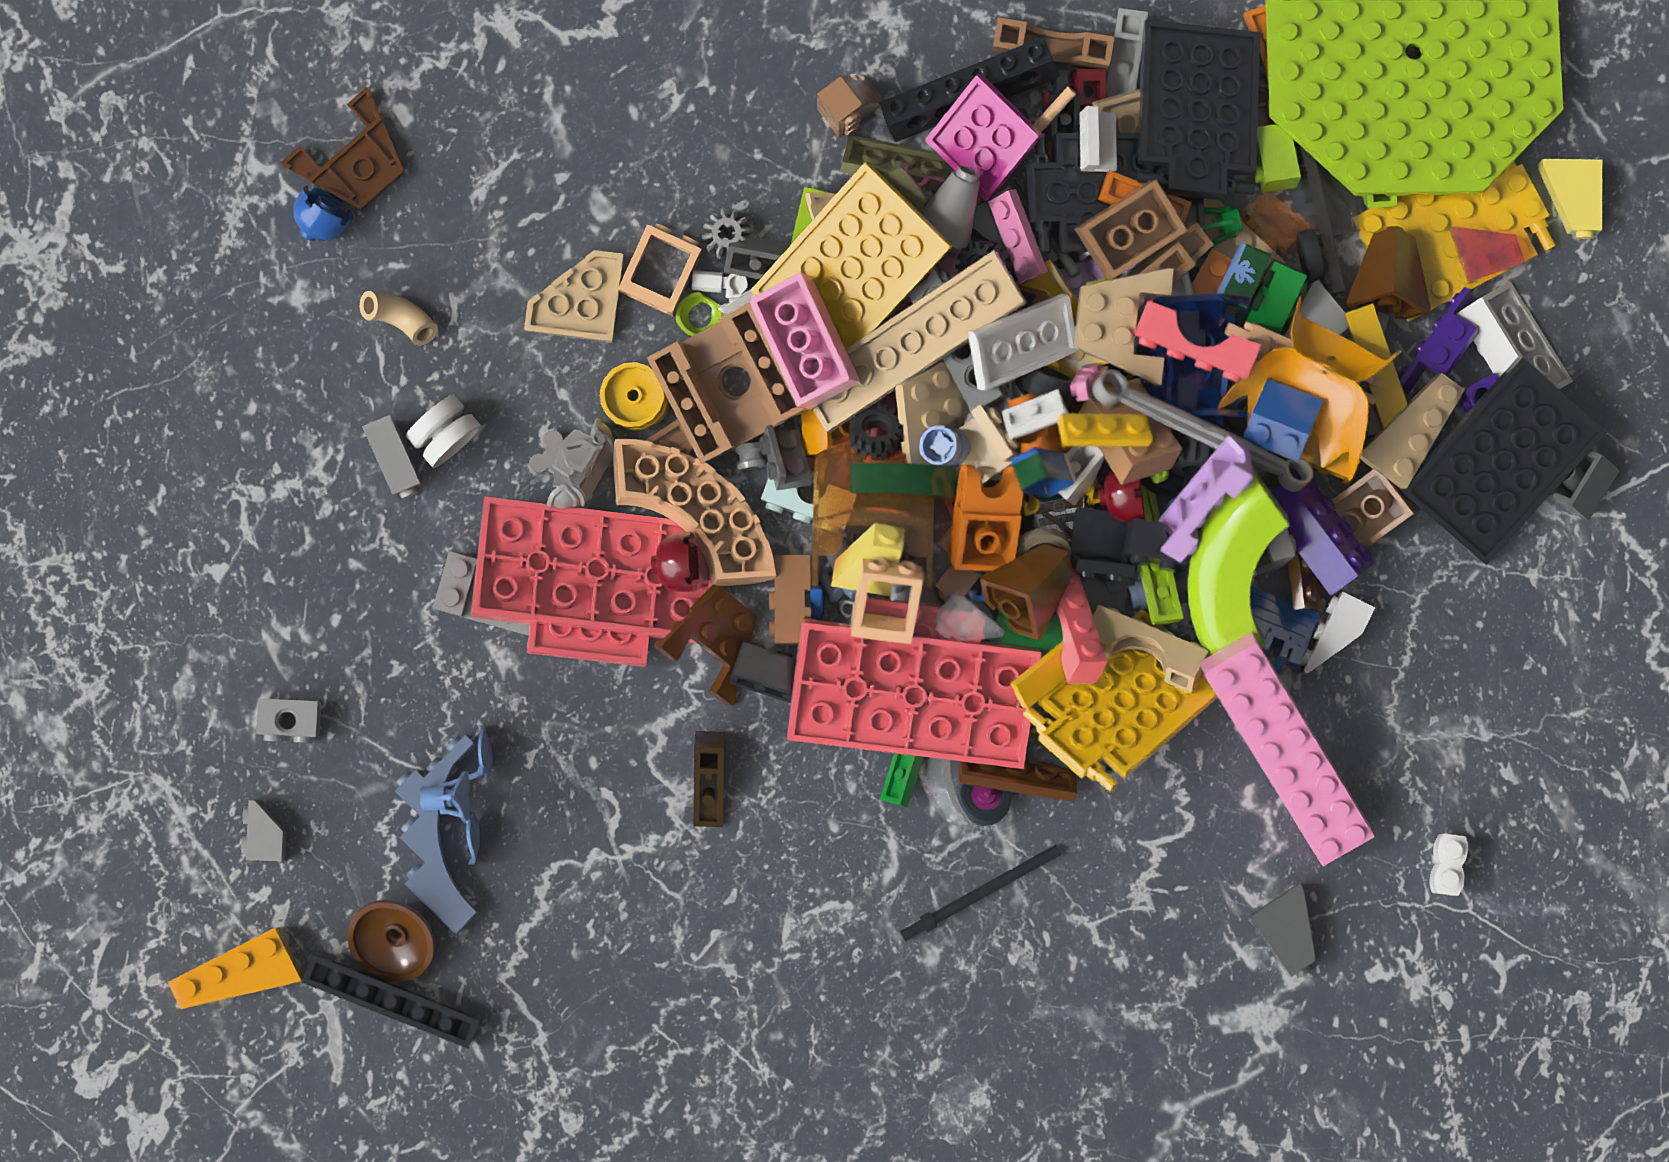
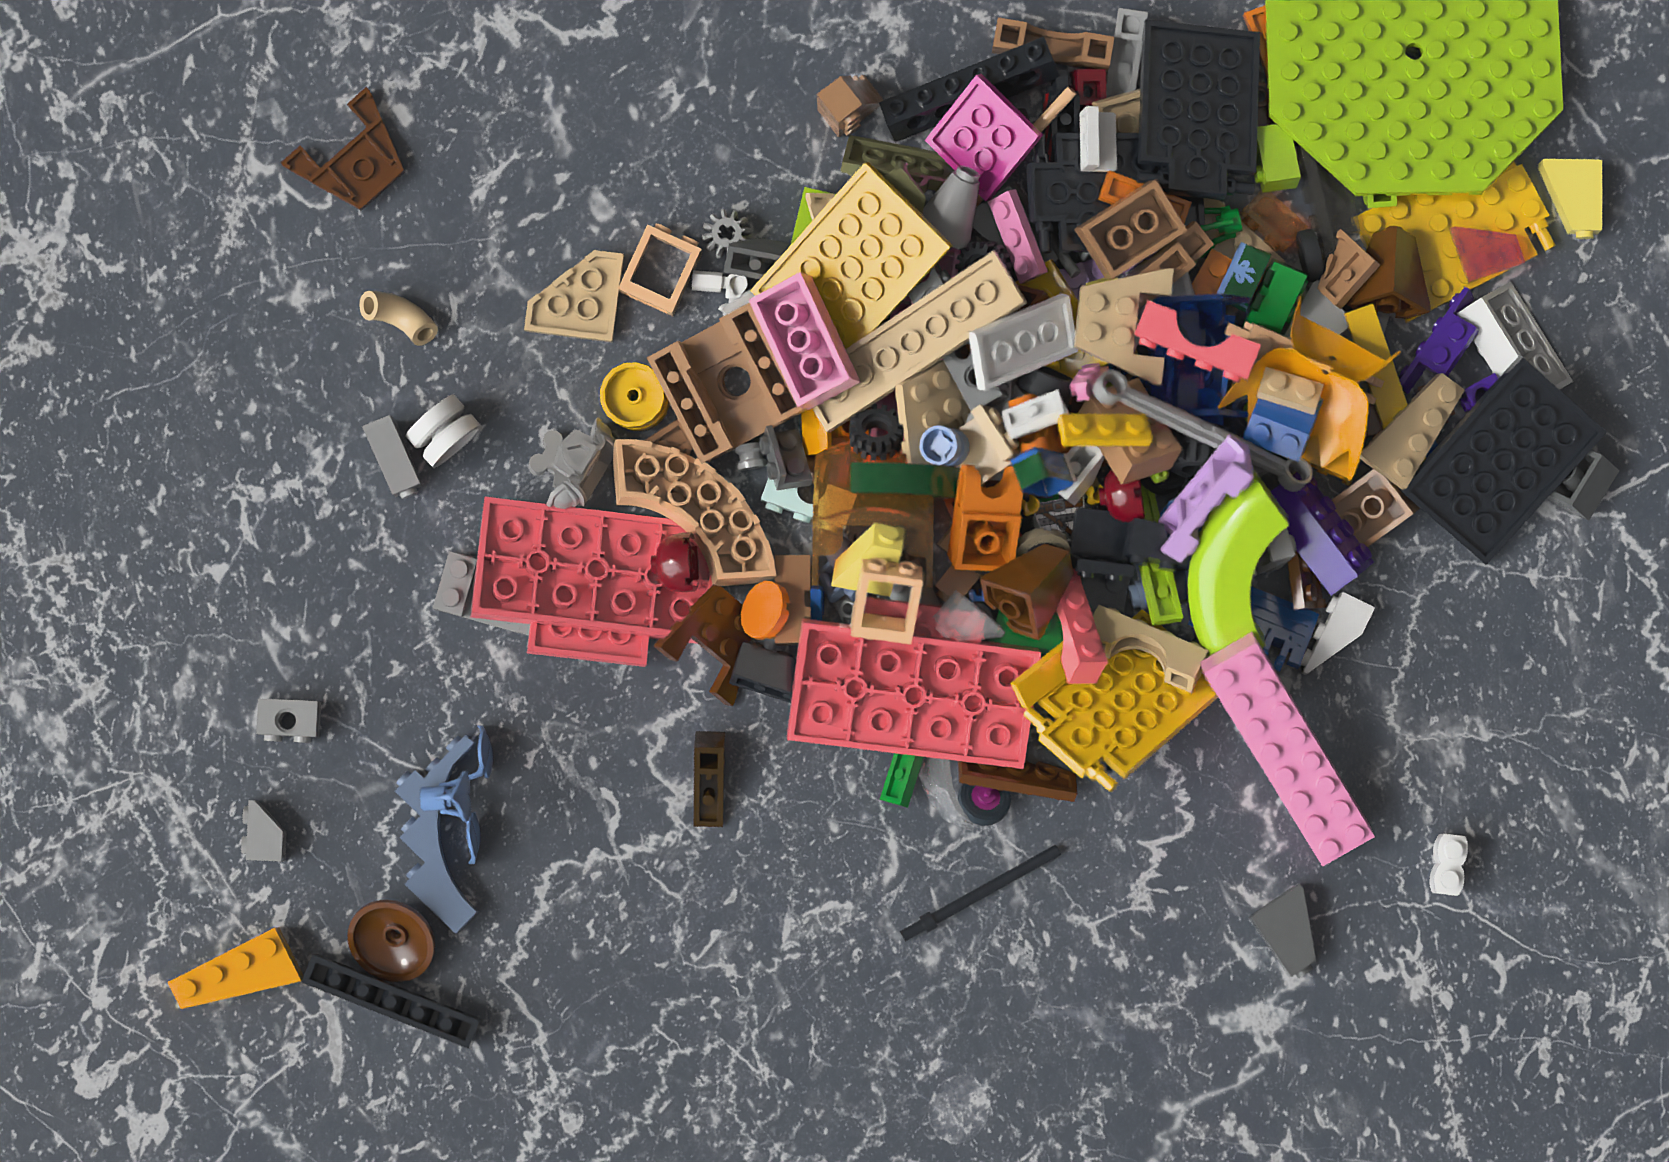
blue cylinder [293,186,354,241] -> none
lime piece [676,292,724,337] -> none
none -> orange tile [741,581,790,640]
none -> tan plate [1256,367,1324,415]
none -> medium nougat wing [1317,229,1380,309]

